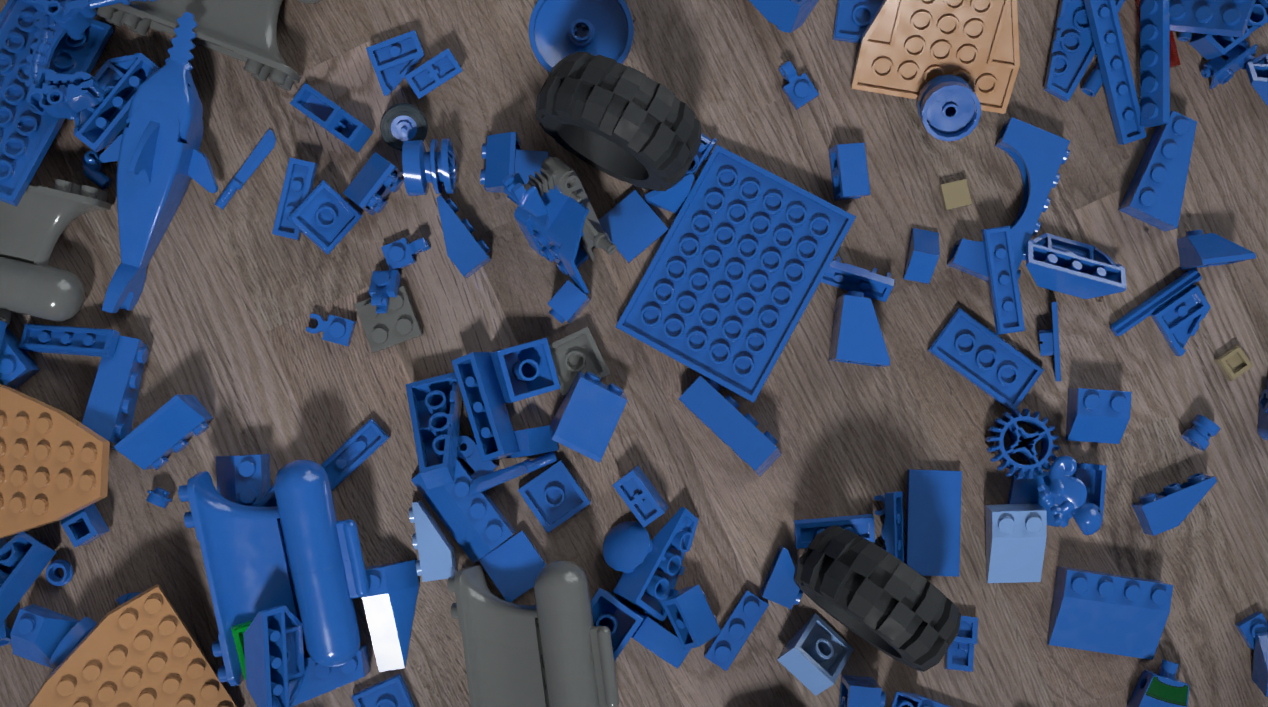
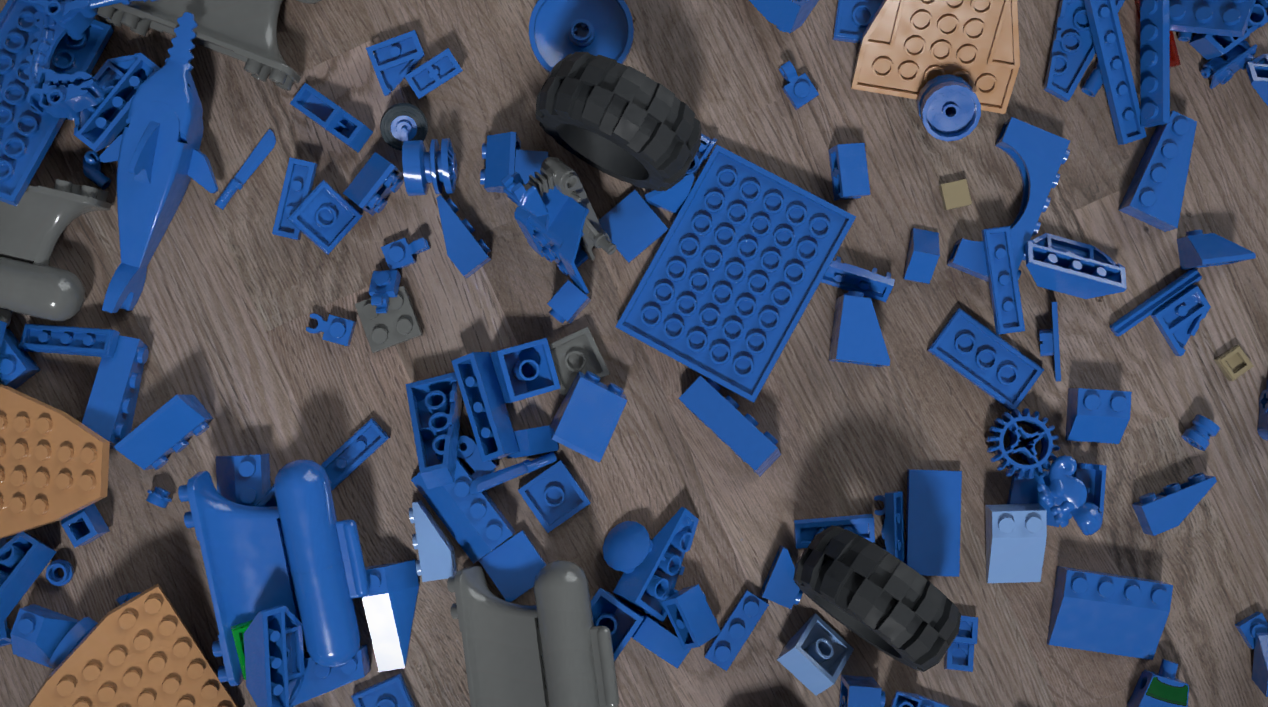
blue hinge [612,465,669,527] -> none

